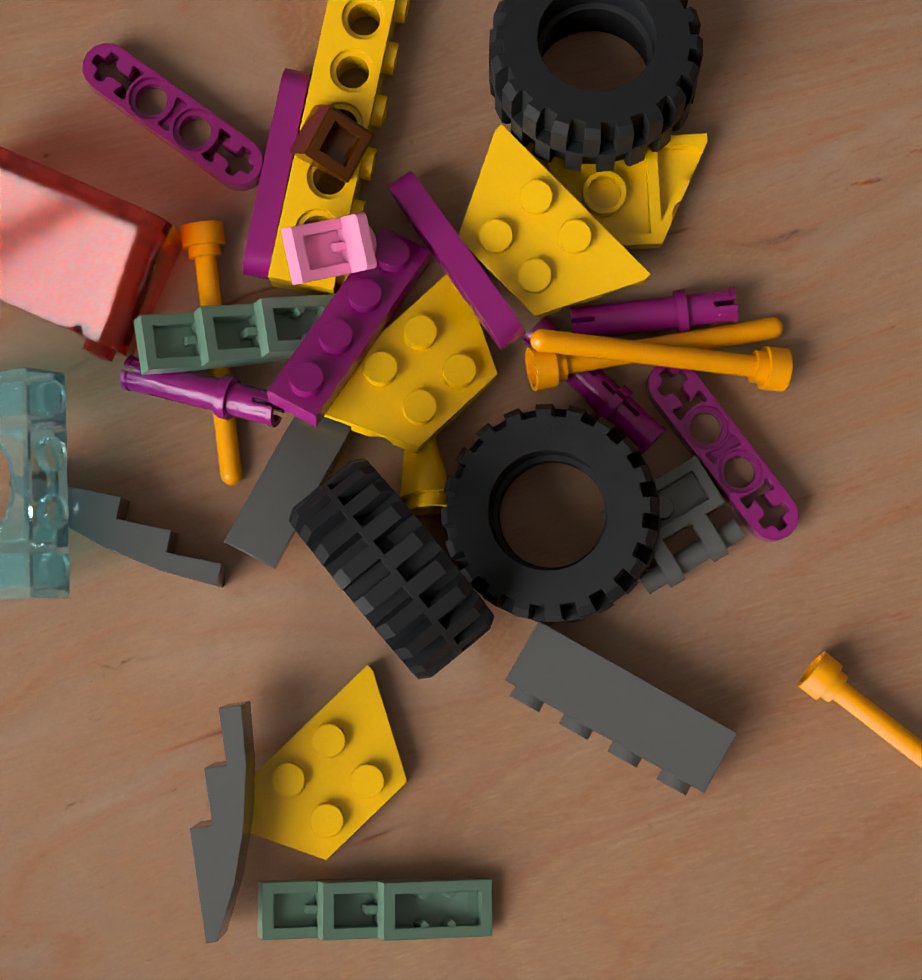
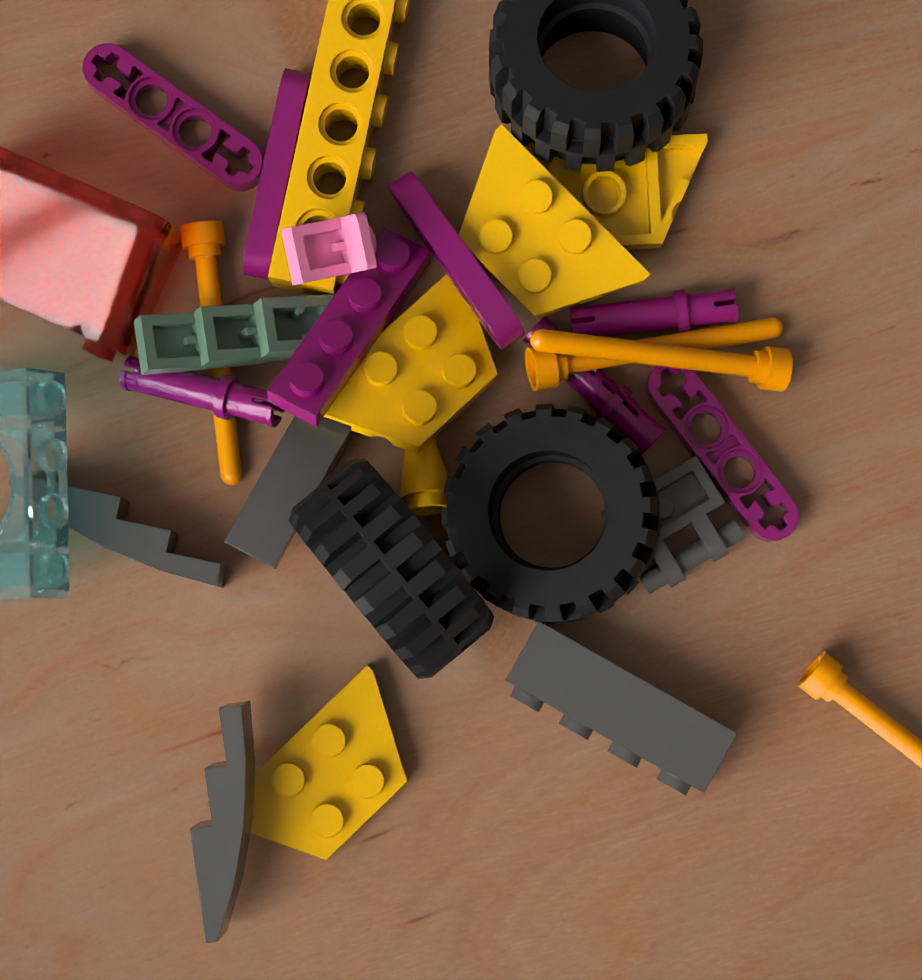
sand green slope [258,878,492,941] -> none
reddish brown slope [290,105,374,183] -> none

